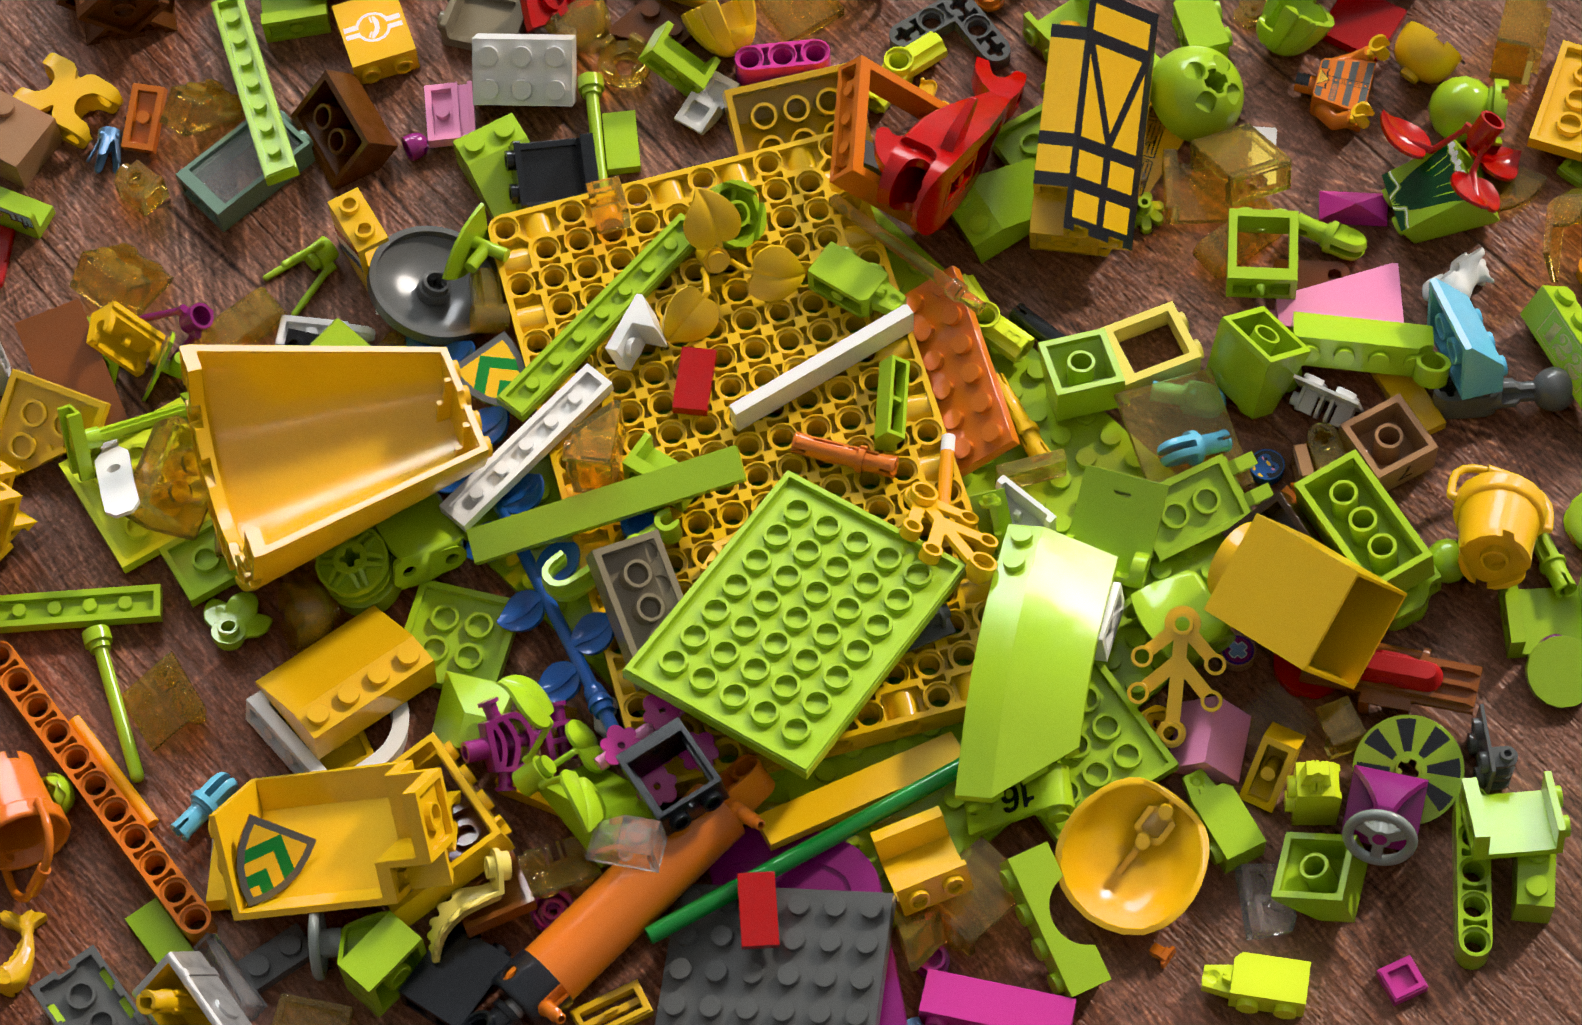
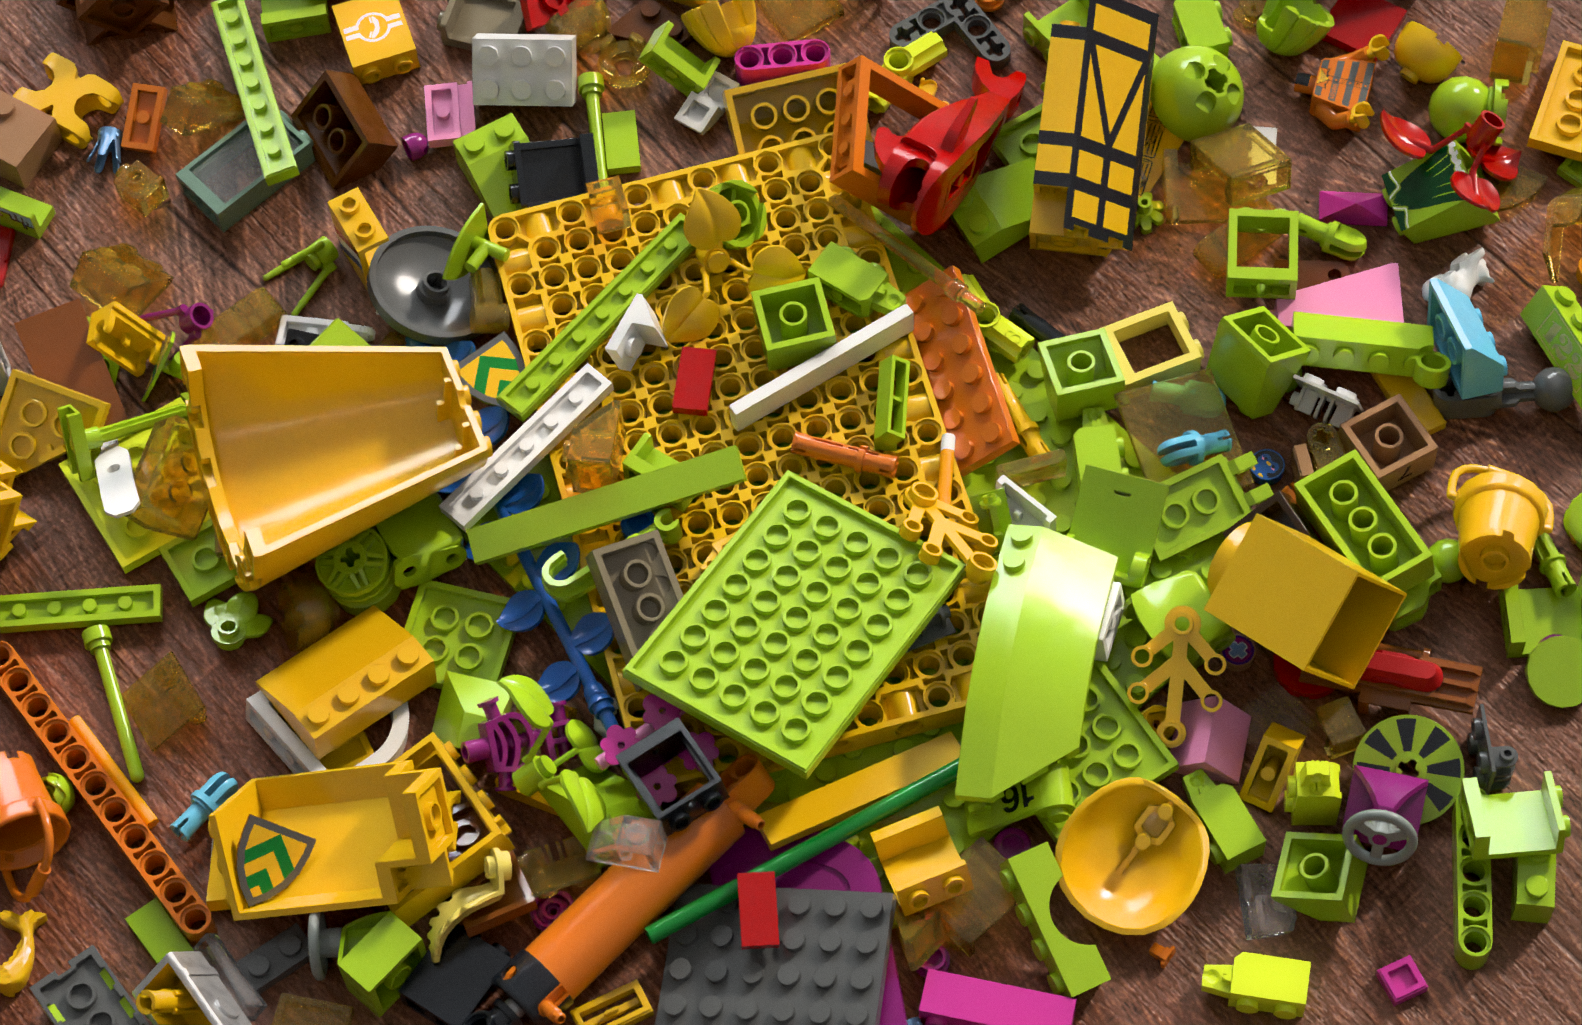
none -> lime brick [751,277,836,371]
none -> magenta tile [994,828,1031,863]
none -> lime hinge [1072,407,1129,495]

